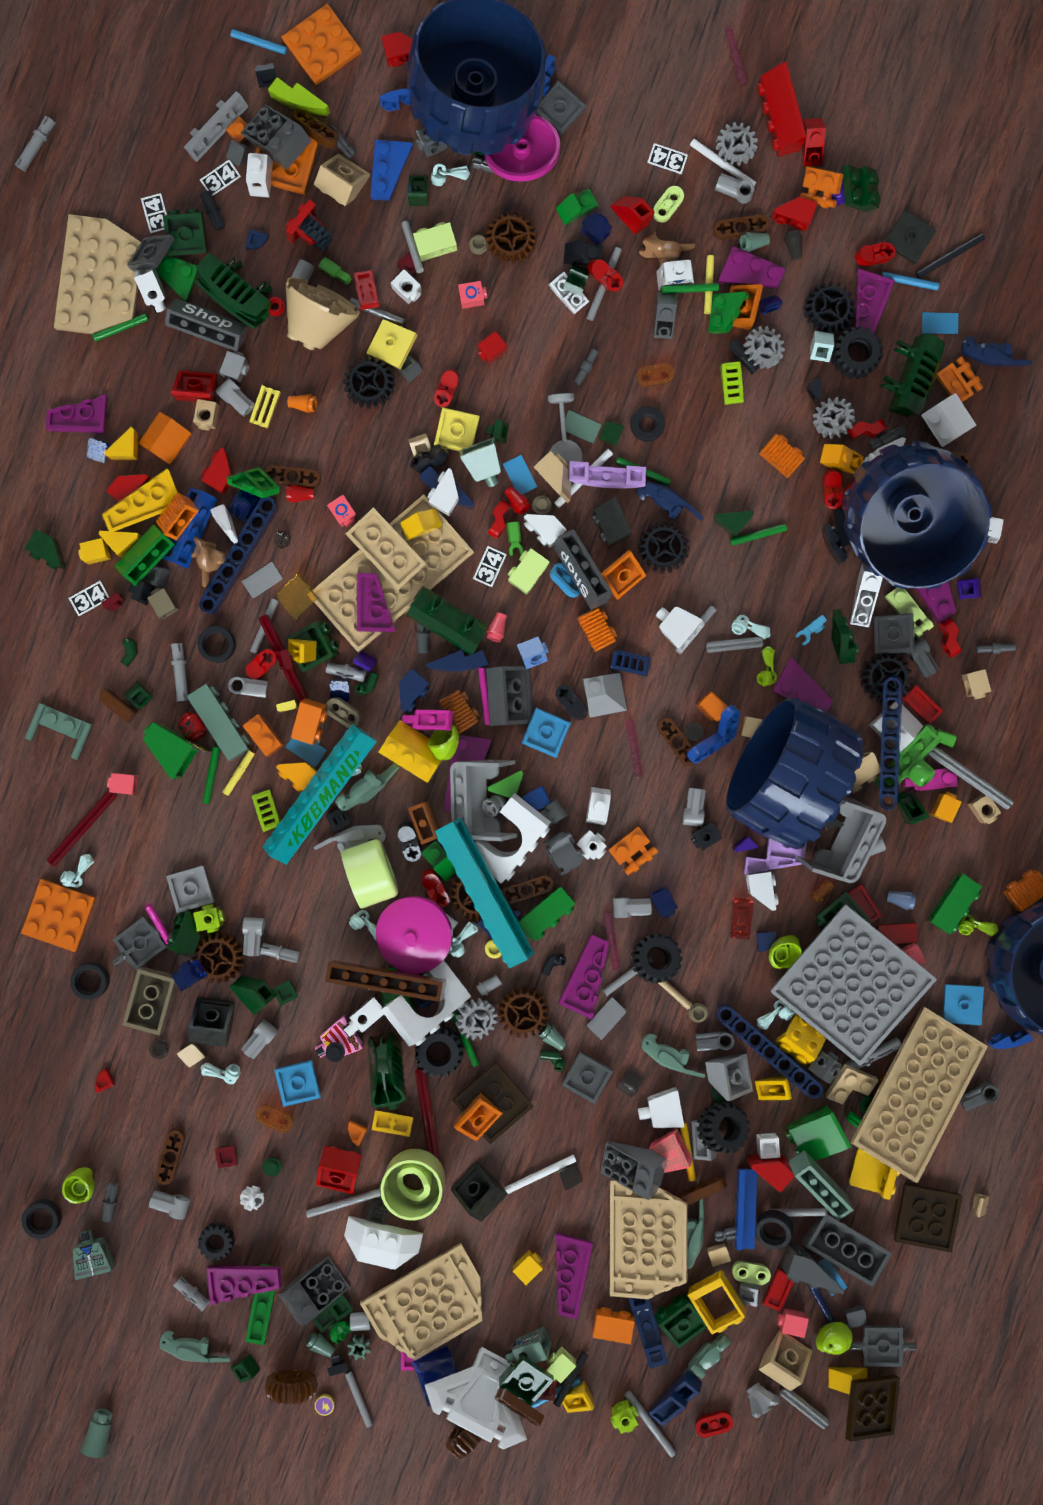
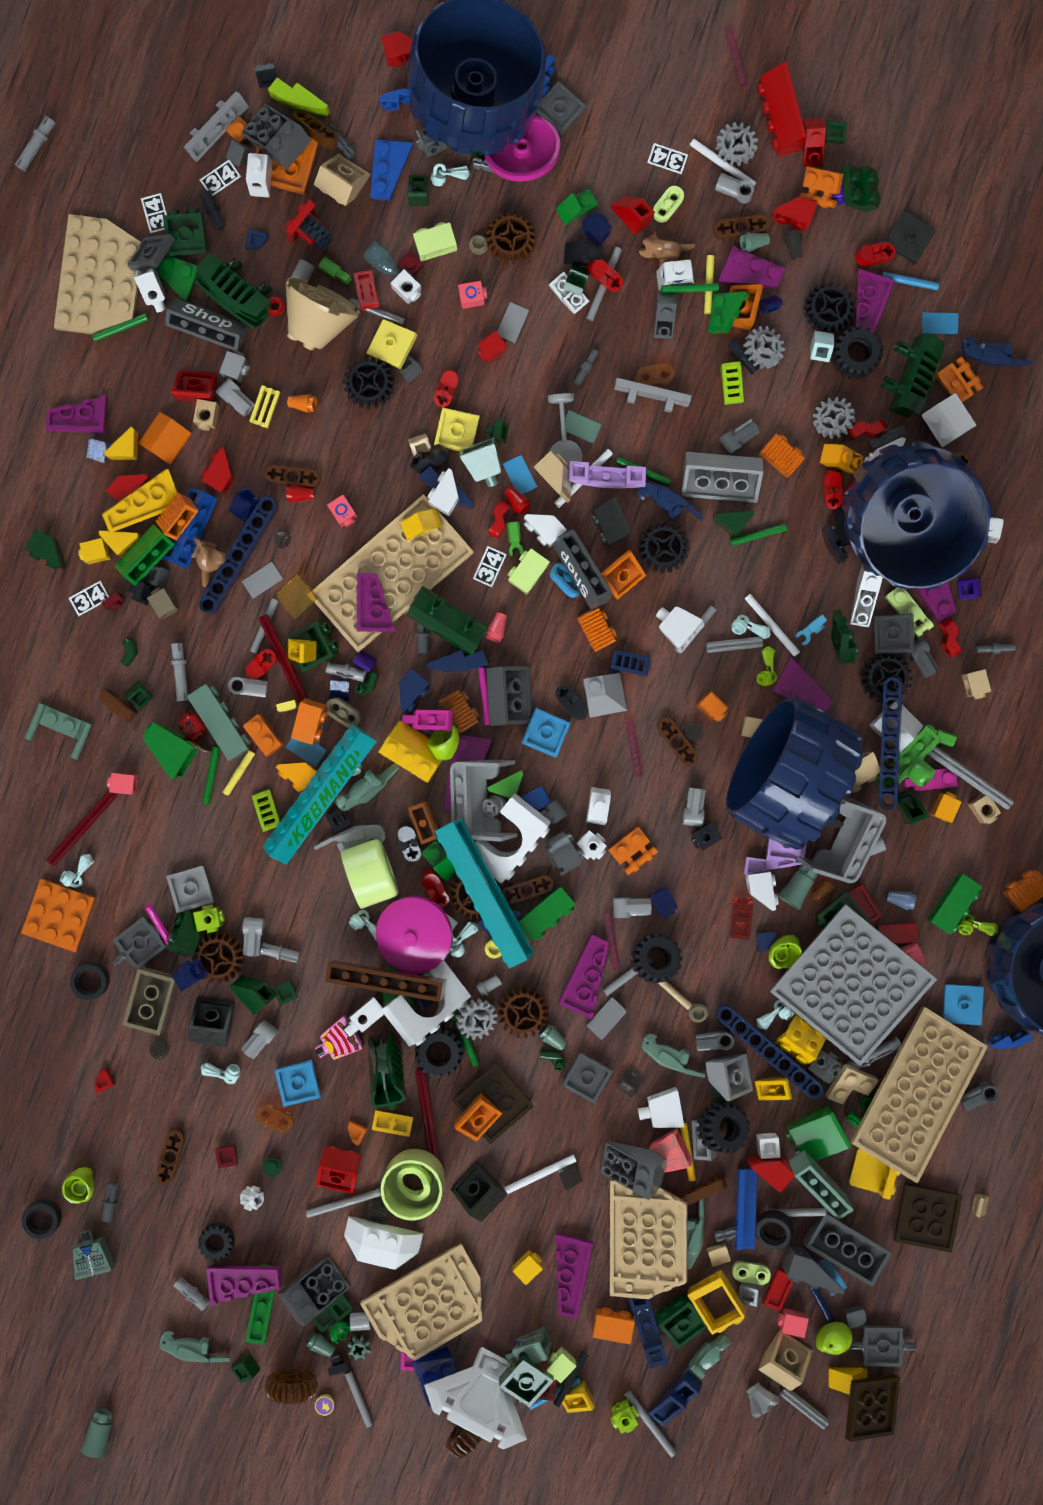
light grey piece [149,1190,191,1220] -> none
tan slope [177,1042,206,1068] -> none
black tyre [197,626,236,663] -> none
white slope [211,504,238,544] -> none
green wing [227,467,280,498] -> none
dark azure bar [231,29,288,55] -> none
dark red plate [275,649,293,670] -> none
orange plate [281,4,362,86] -> none
black plate [325,1042,345,1062] -> none
tan plate [346,507,427,591] -> none
light grey bar [401,221,424,273] -> none
reddish brown beam [494,1388,544,1426] -> none
medium blue brick [517,637,549,669] -> none
dark tan plate [532,496,551,515] -> none
black arm [541,953,567,976] -> none
dark green slope [599,421,624,446] -> none
black tyre [630,406,665,442] -> none
blue beam [687,705,741,764] -> none
red plate [695,1410,733,1438] -> none
dark purple slope [733,836,758,852] -> none
black slope [806,377,821,404] -> none
red tile [902,684,943,725] -> none
black bar [915,233,985,279] -> none
none -> clear light blue plate [363,241,399,276]
none -> light grey sticker [497,302,529,343]
none -> light grey hinge [614,378,692,413]
none -> light grey slope [681,452,764,503]
none -> dark grey piece [719,419,760,455]
none -> white bar [745,594,800,656]
none -> sand green plant [777,864,817,910]
none -> dark green plate [825,120,847,144]

